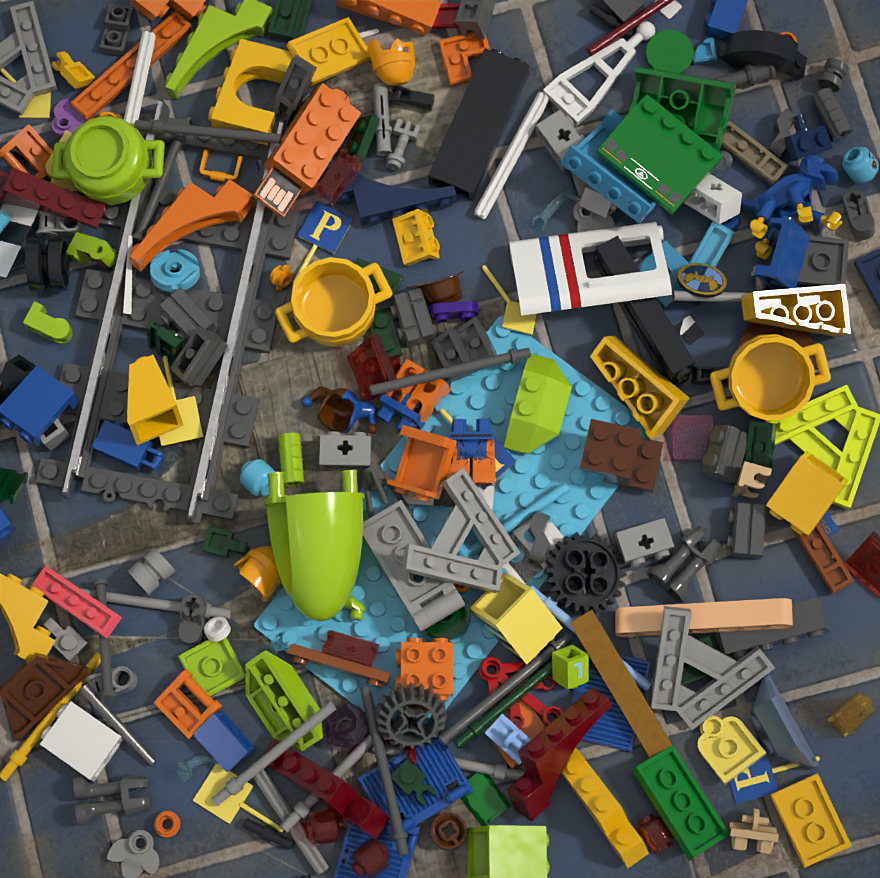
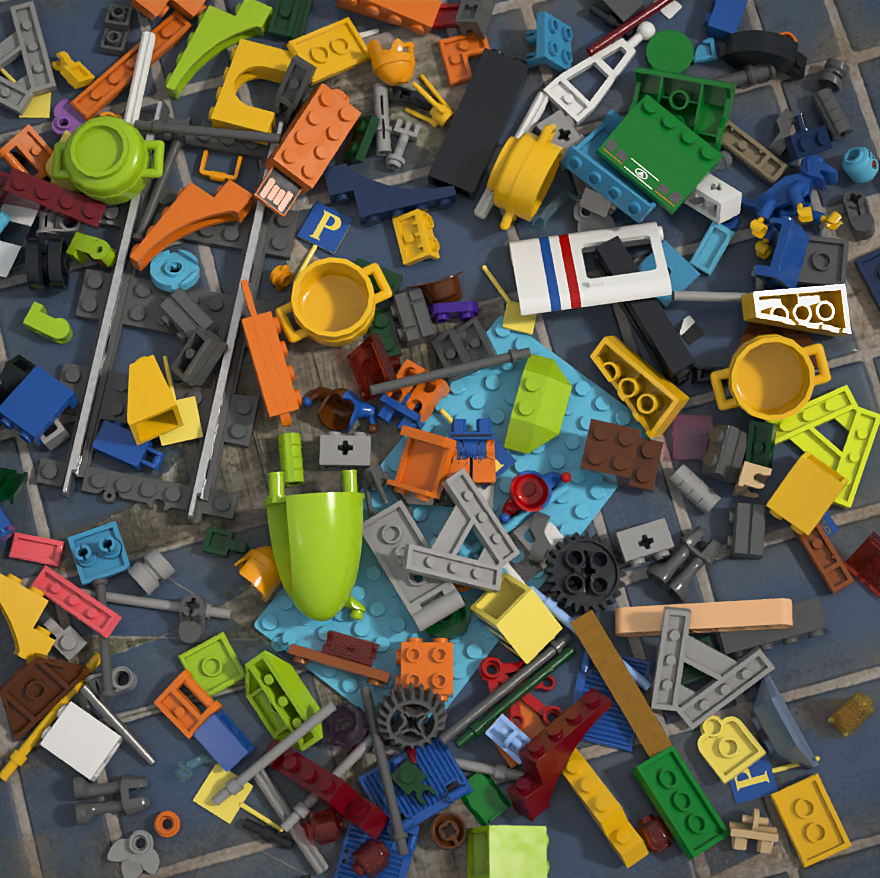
white sticker [123,235,133,314] -> none
dark green plate [146,320,182,364] -> none
white tile [203,617,231,642] -> none
medium azure head [240,459,276,497] -> none
clear red hinge [313,148,362,205] -> none
lime brick [552,645,589,690] -> none
shield [677,263,727,306] -> none
none -> coral tile [9,532,65,568]
none -> dark azure plate [67,521,131,586]
none -> orange piece [241,279,302,428]
none -> yellow plant [405,74,455,128]
none -> yellow piece [486,123,564,230]
none -> red piece [499,470,571,524]
none -> dark azure plate [526,11,573,74]
none -> light grey axle [668,464,721,514]

